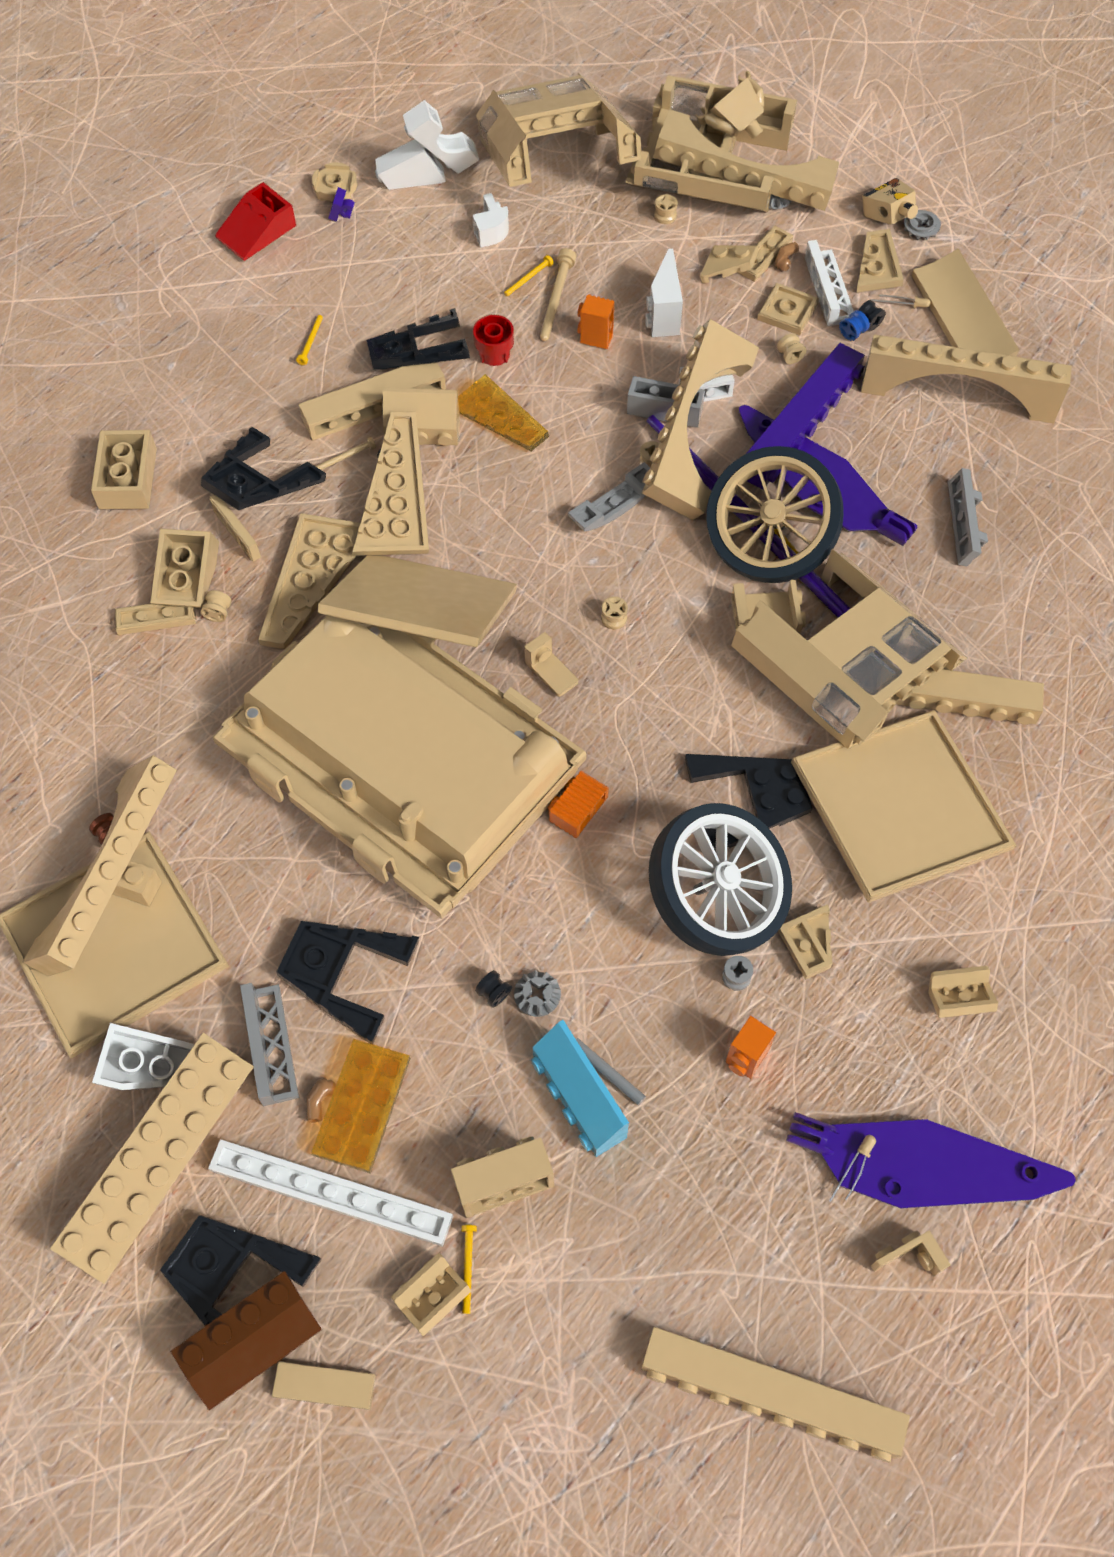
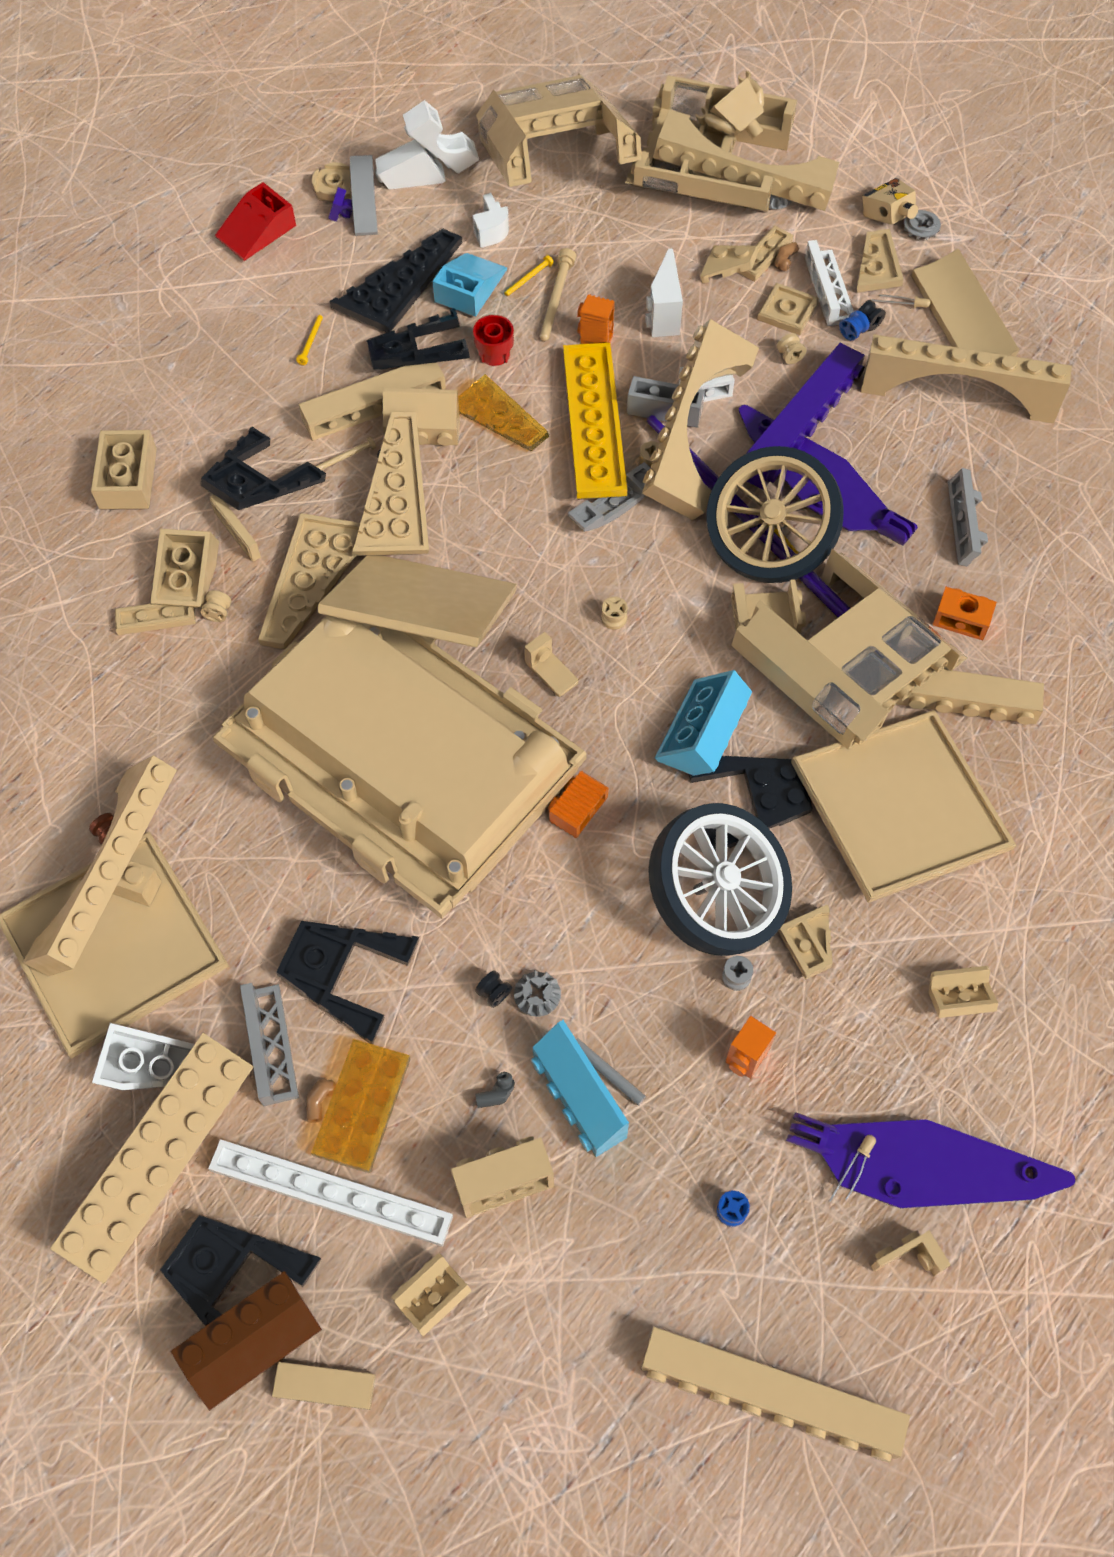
yellow piece [461,1225,477,1314] -> none
tan wheel [654,194,678,224] -> none
none -> black wing [330,228,462,333]
none -> light grey slope [350,155,378,236]
none -> medium azure slope [432,253,507,317]
none -> dark grey arm [475,1072,515,1108]
none -> yellow plate [563,343,627,499]
none -> medium azure slope [655,670,752,776]
none -> blue wheel [716,1190,750,1227]
none -> orange brick [933,586,997,641]

